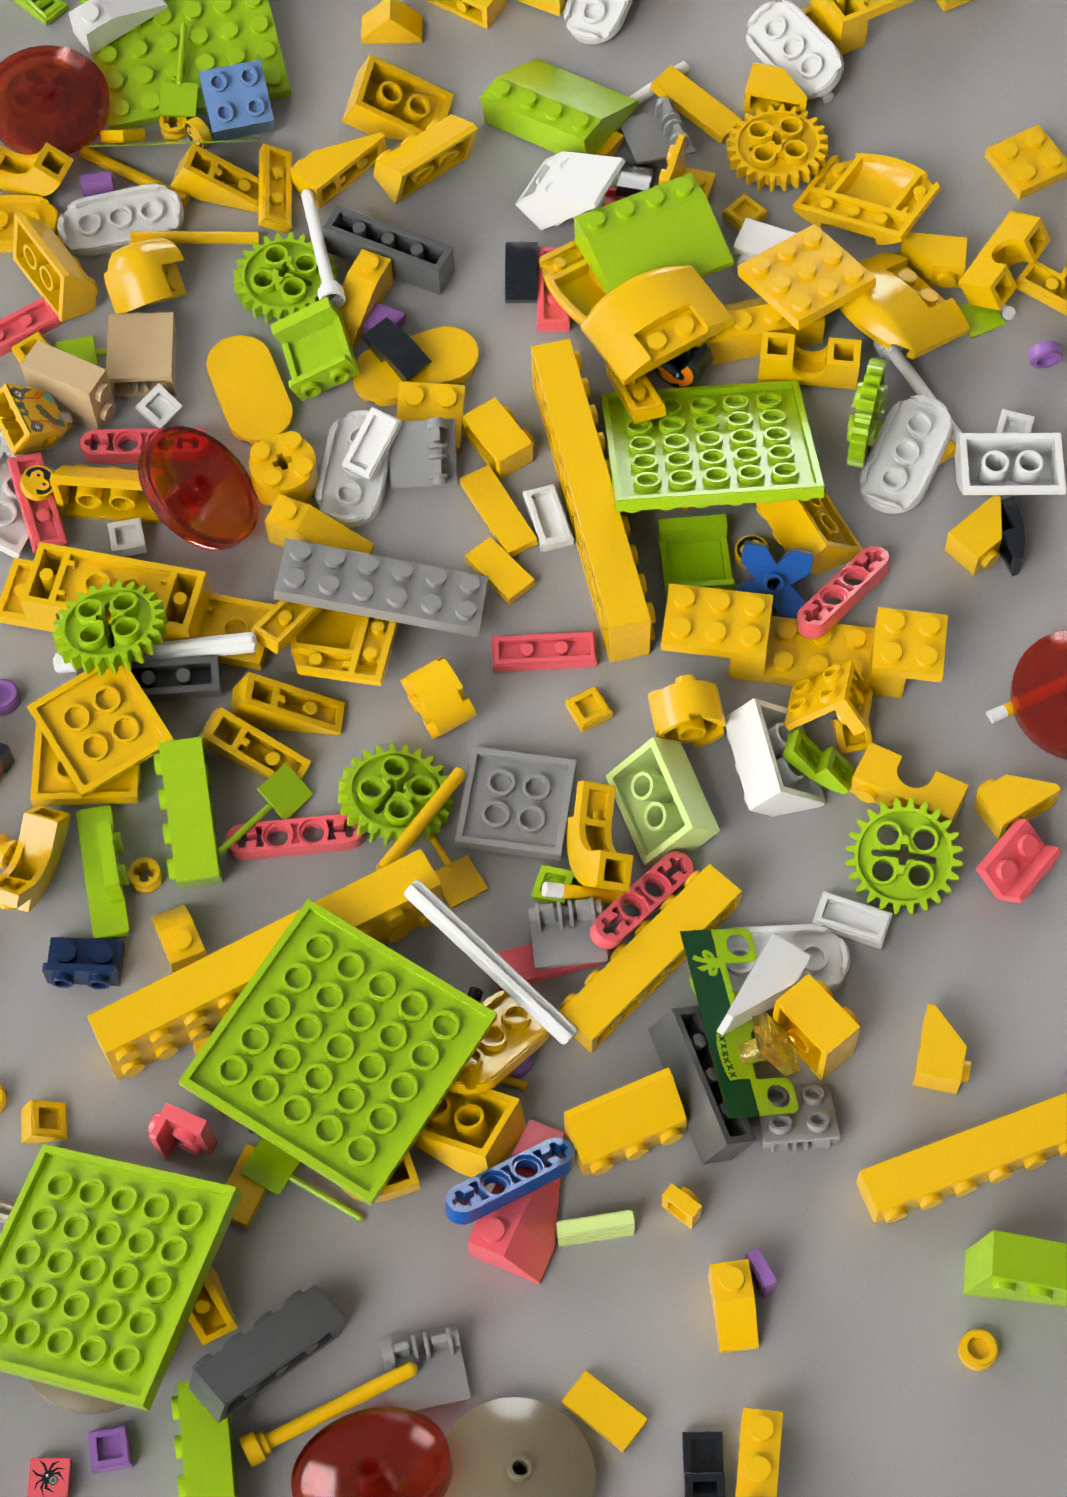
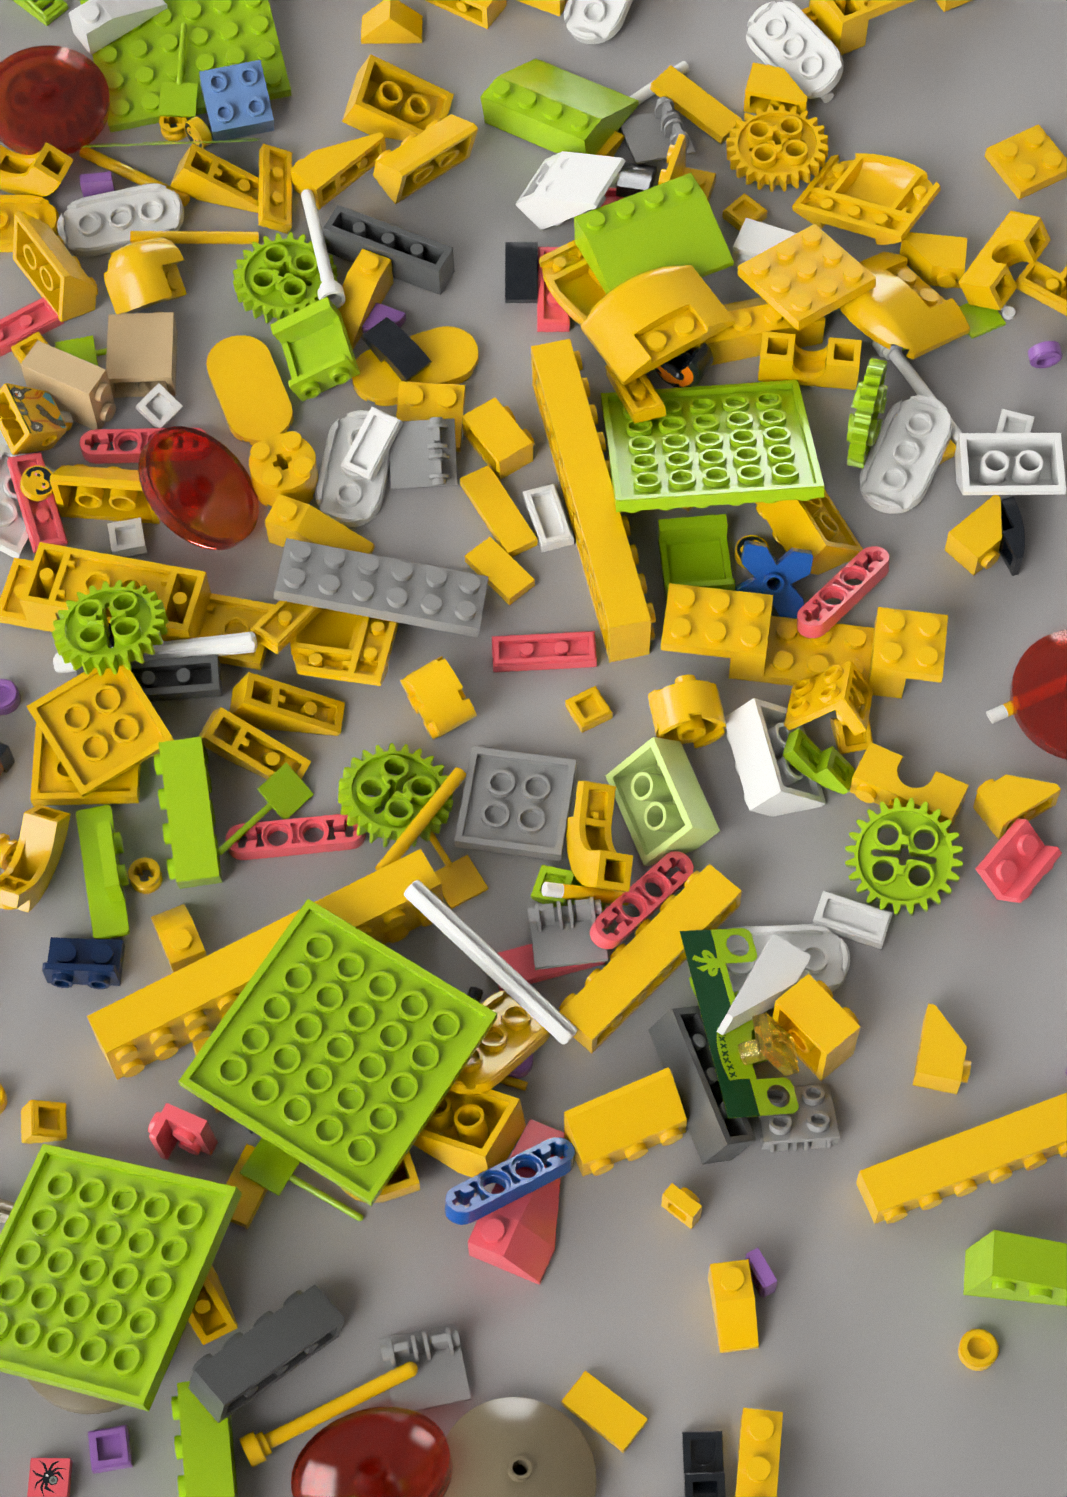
yellow tile [100,128,145,143] -> none
yellowish green tile [556,1210,635,1247] -> none

